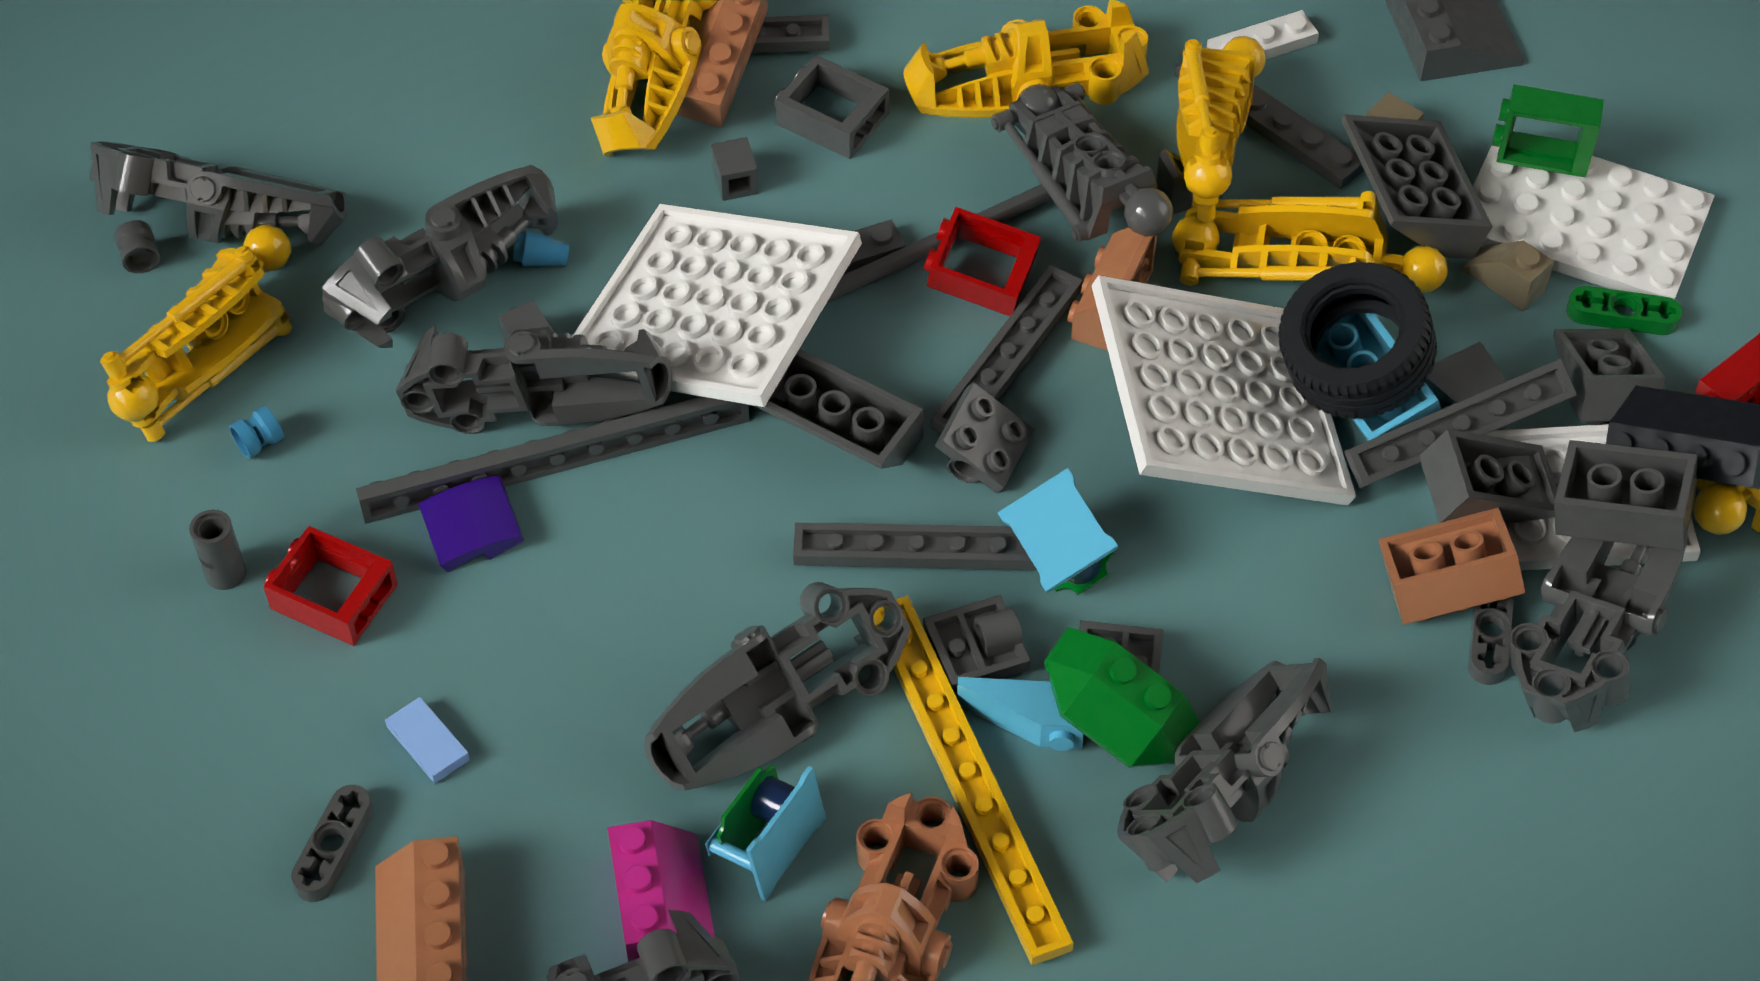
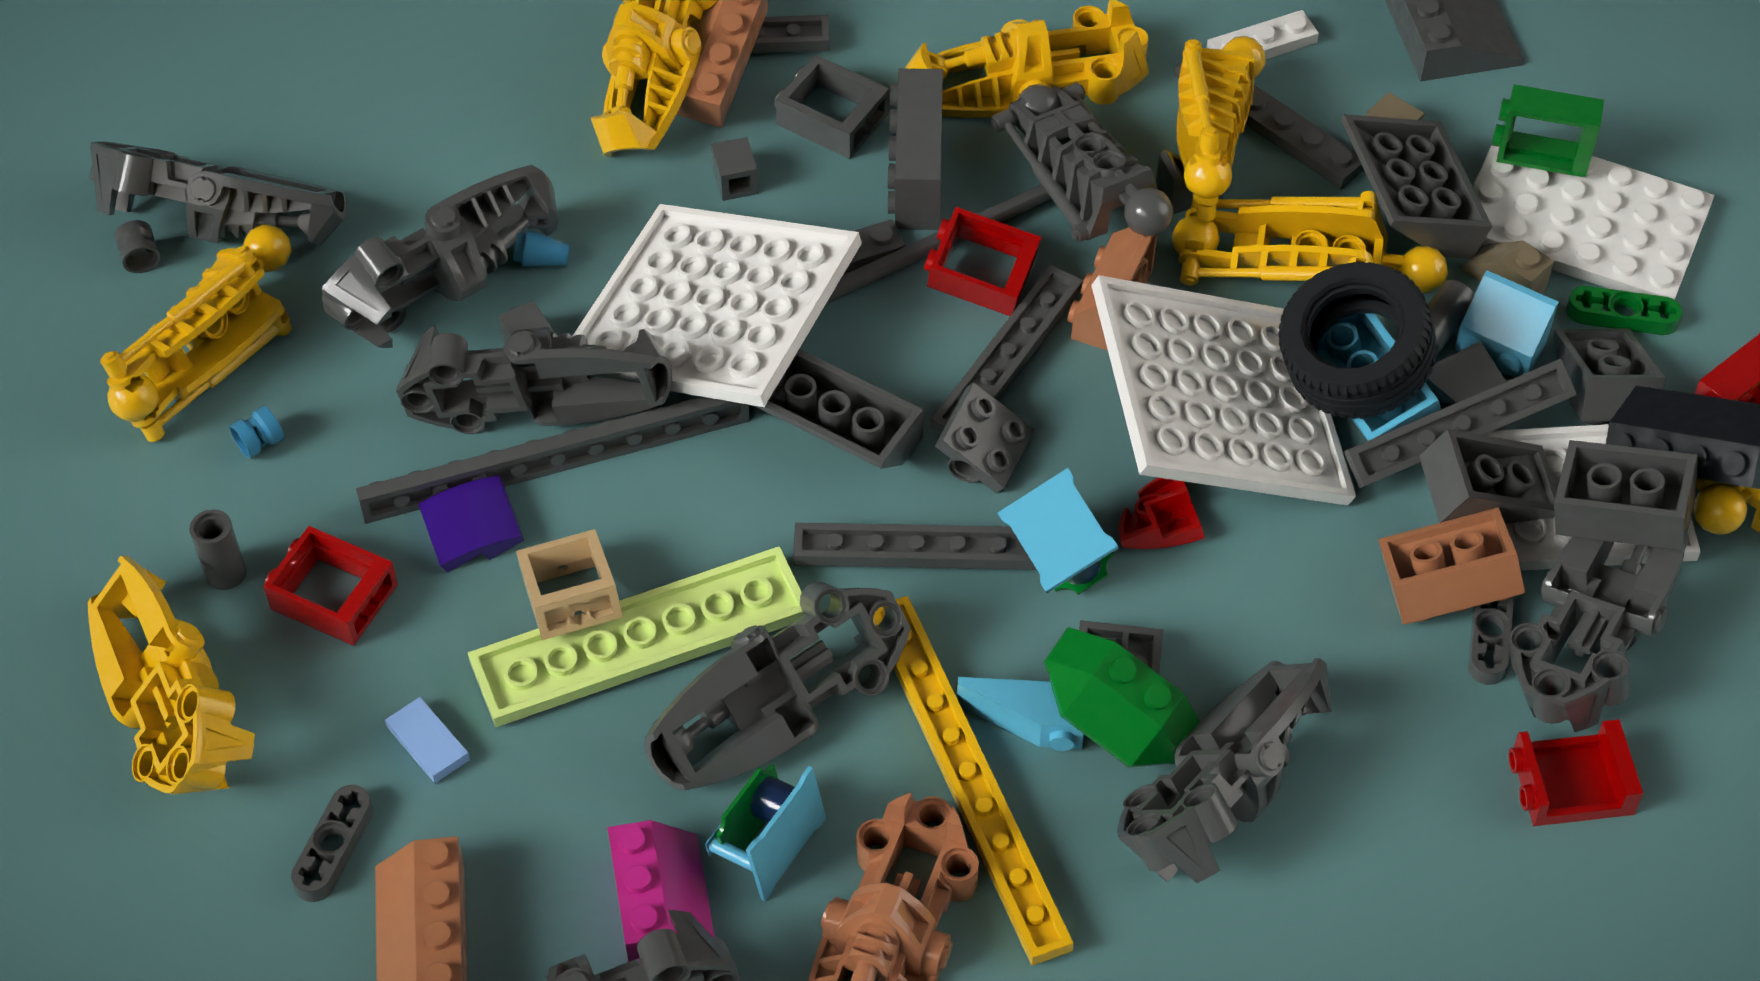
dark grey plate [923,595,1031,693] -> none
none -> yellow piece [87,556,255,794]
none -> yellowish green plate [468,546,805,727]
none -> tan window [516,529,623,640]
none -> dark grey brick [888,68,943,230]
none -> red brick [1119,477,1205,549]
none -> dark grey pin [1428,280,1474,358]
none -> medium azure slope [1454,270,1559,378]
none -> red panel [1508,719,1643,827]

